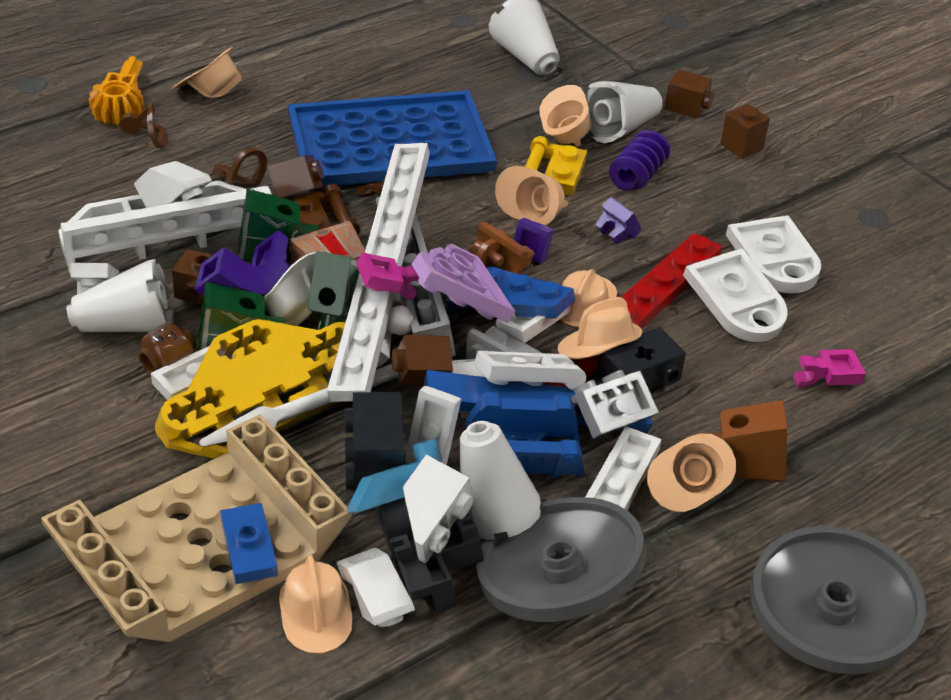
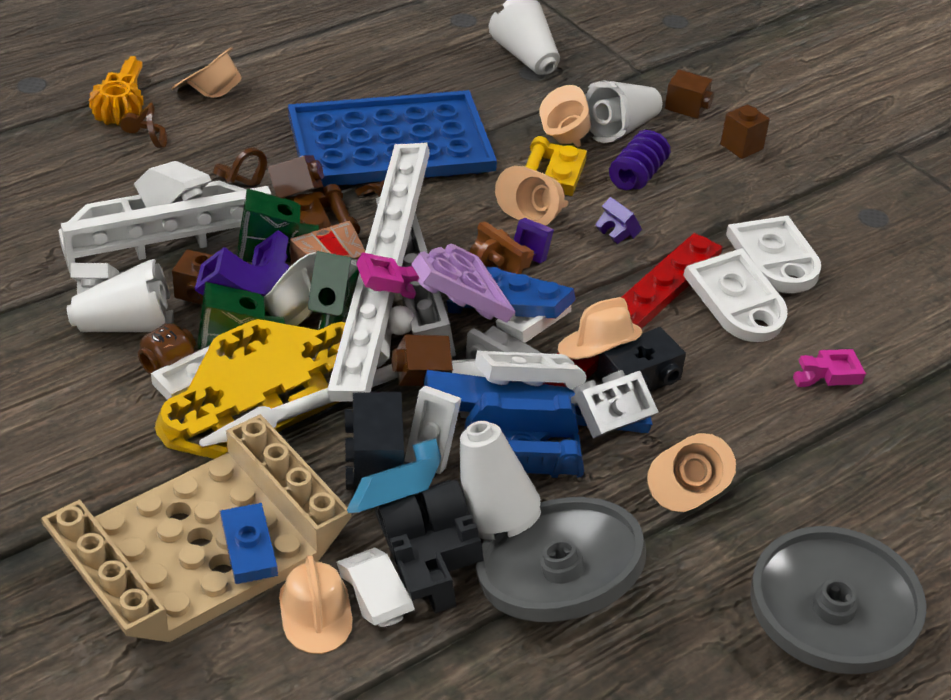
white slope [403,455,473,563] -> none
light nougat piece [559,269,618,328] -> none
white plate [586,426,662,510] -> none
dark orange torso [697,401,787,481] -> none

